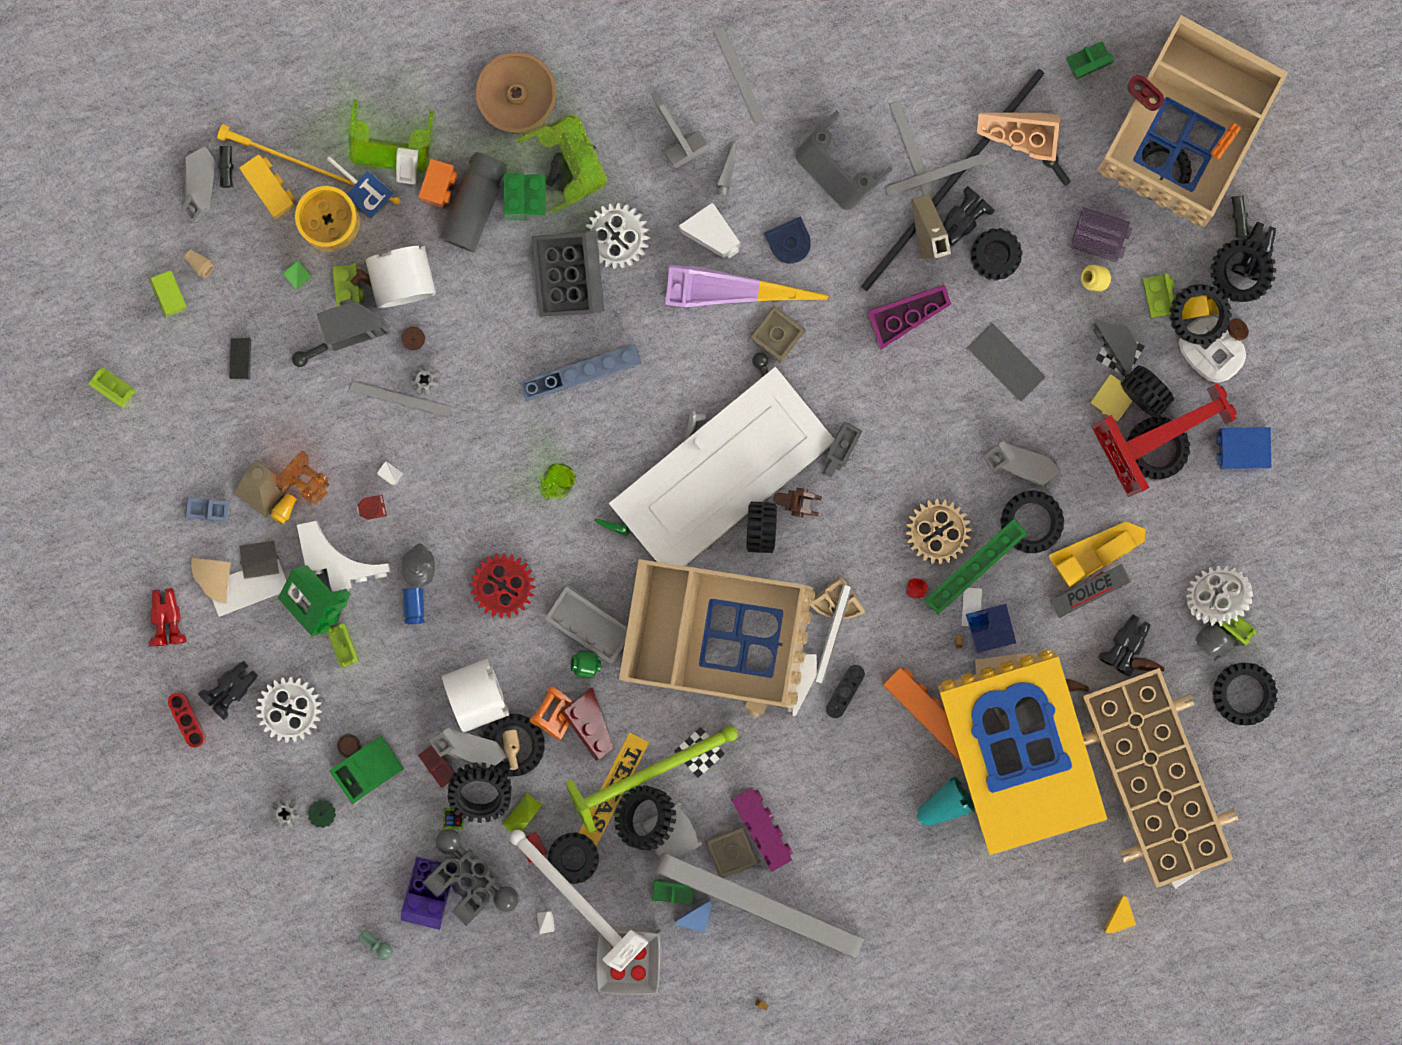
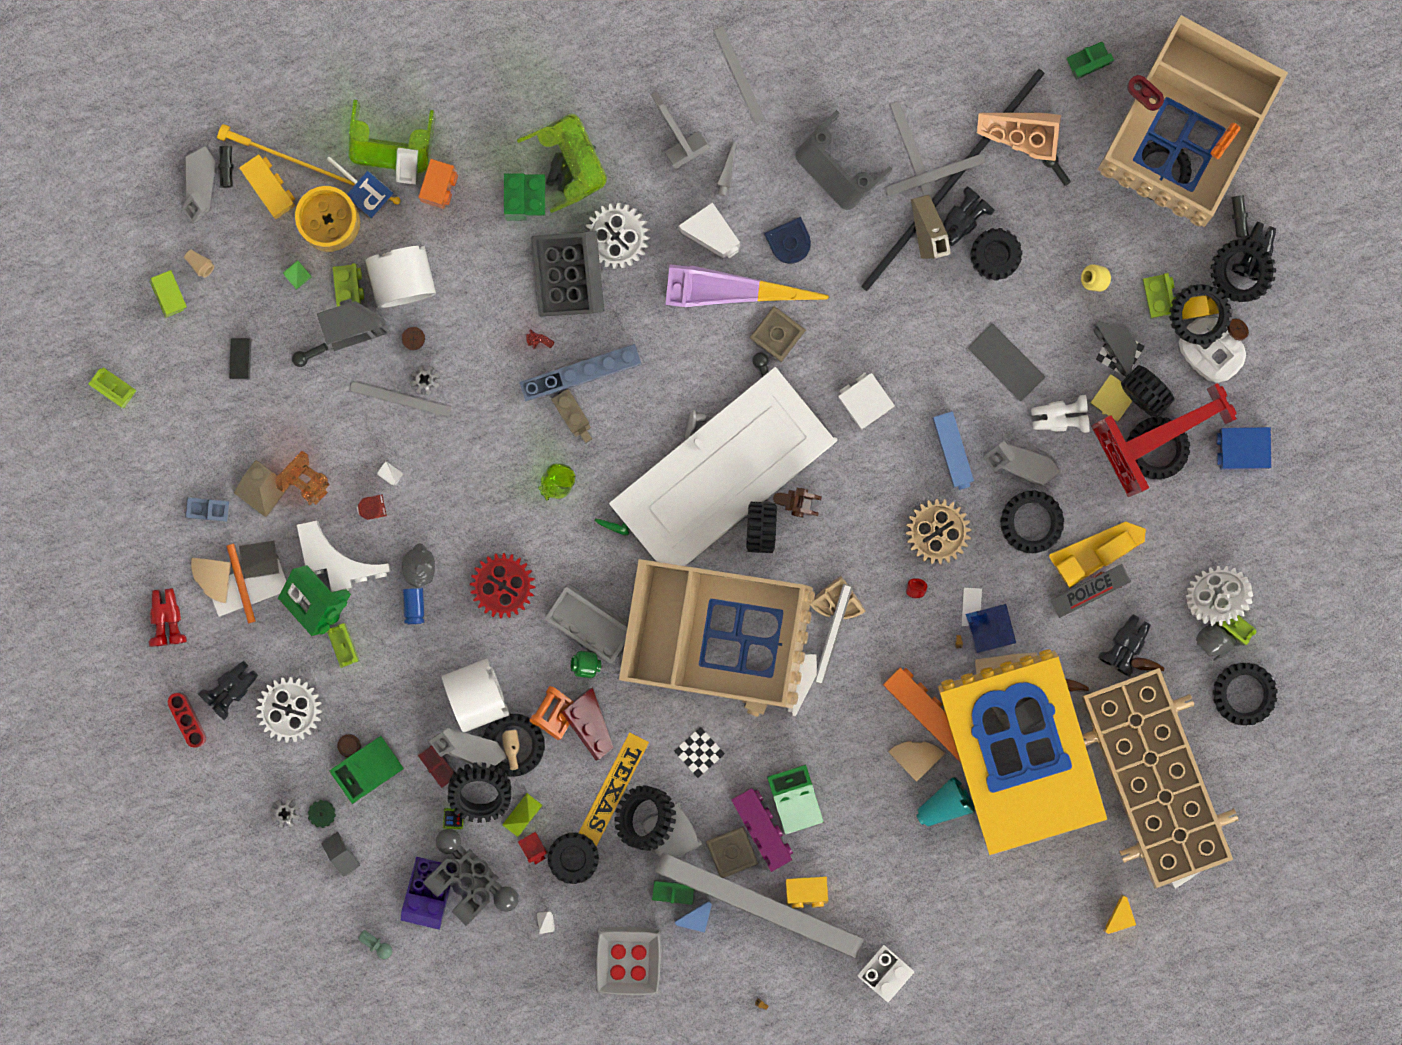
yellow cone [270,493,297,525] -> none
reddish brown bar [350,269,372,287] -> none
dark grey piece [439,152,507,252] -> none
medium nougat dish [476,52,557,134] -> none
white piece [509,829,648,971] -> none
lime piece [566,726,738,834] -> none
dark grey hinge [823,421,862,477] -> none
black beam [826,665,865,718] -> none
magenta wedge [867,284,951,350] -> none
green plate [924,518,1028,615] -> none
clear purple brick [1070,207,1132,262] -> none
none -> orange bar [226,544,256,624]
none -> dark grey slope [321,832,360,877]
none -> clear red plate [526,329,554,349]
none -> dark tan hinge [551,389,592,444]
none -> slope [767,764,824,835]
none -> yellow brick [785,877,828,909]
none -> white brick [838,373,895,430]
none -> white slope [857,945,915,1002]
none -> tan brick [888,741,945,781]
none -> medium blue brick [932,411,974,490]
none -> white piece [1031,395,1089,433]

